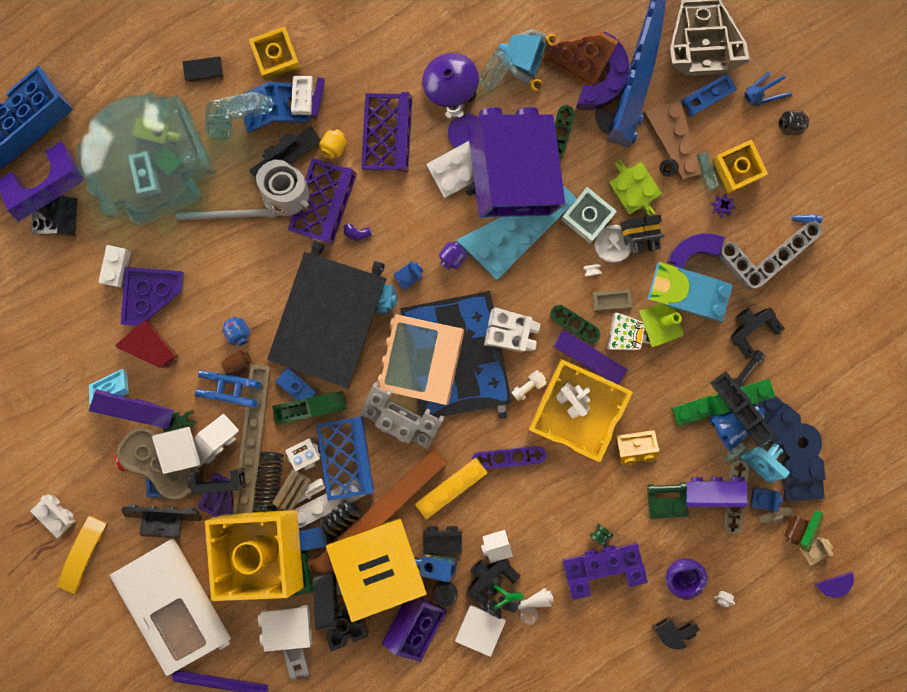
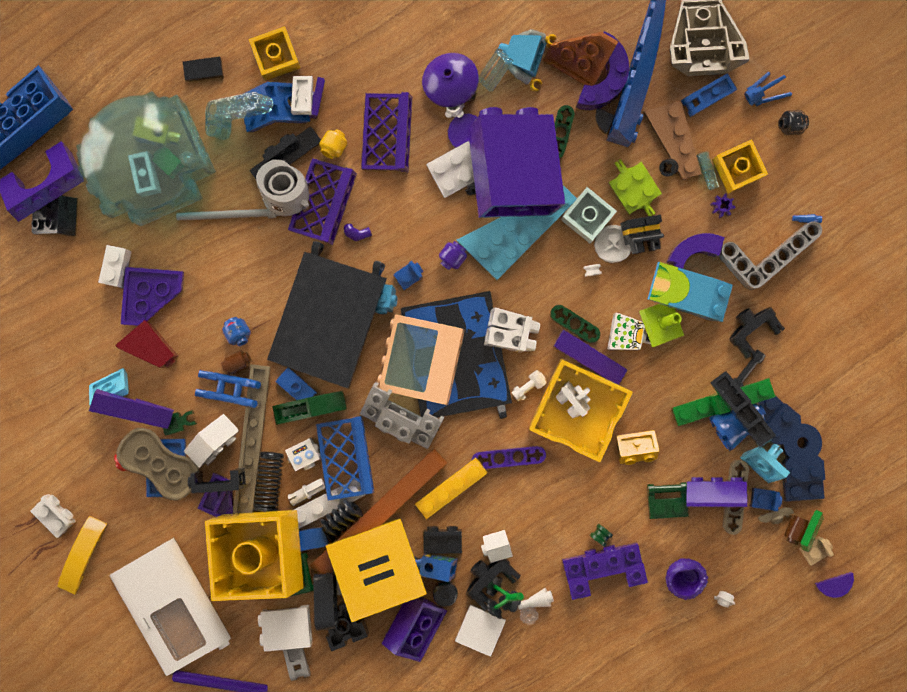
black bracket [121,505,202,538] -> none
white tile [152,427,200,474] -> none
dark tan tile [272,469,310,511] -> none
dark tan tile [592,289,633,312] -> none
black brick [652,617,700,650] -> none
clear light blue tile [722,443,746,464] -> none

